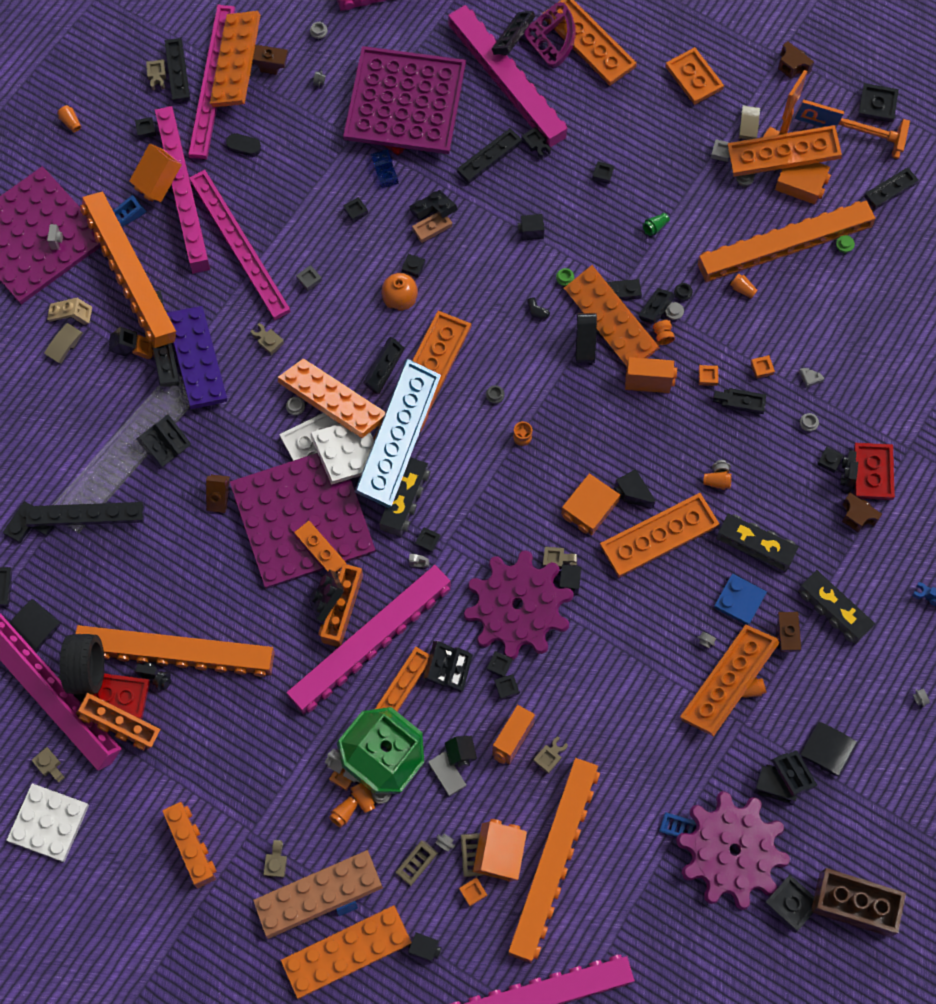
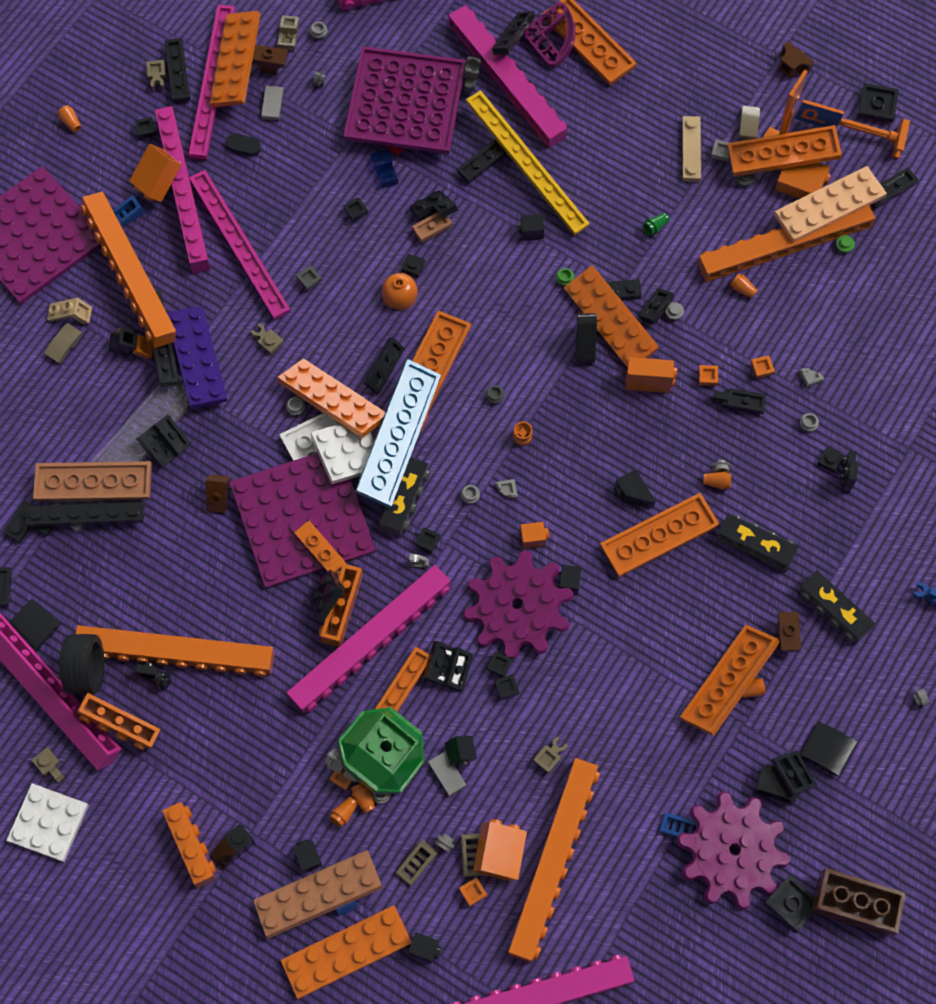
light grey plate [47,224,63,250] -> none
red plate [91,673,150,720] -> none
dark tan plate [264,840,287,878] -> none
orange brick [492,705,535,765] -> none
black plate [521,127,551,159] -> none
black arm [527,297,550,320] -> none
dark tan plate [543,547,577,569] -> none
orange brick [561,473,620,535] -> none
black plate [592,161,615,184] -> none
orange wheel [653,320,675,345] -> none
orange plate [665,47,724,105] -> none
black plate [674,283,693,301] -> none
light grey plate [697,631,716,648] -> none
blue plate [714,573,767,626] -> none
reddish brown brick [842,493,882,532] -> none
red plate [854,443,895,500] -> none
none -> nougat plate [33,461,152,502]
none -> black slope [211,824,255,870]
none -> light grey tile [261,86,284,121]
none -> dark tan slope [277,16,299,51]
none -> black brick [293,839,323,874]
none -> light grey plate [461,485,480,504]
none -> dark grey plate [462,57,481,97]
none -> yellow plate [466,90,590,236]
none -> light grey tile [496,479,518,499]
none -> orange brick [520,522,549,549]
none -> tan plate [682,116,701,182]
none -> light nougat plate [774,166,887,243]

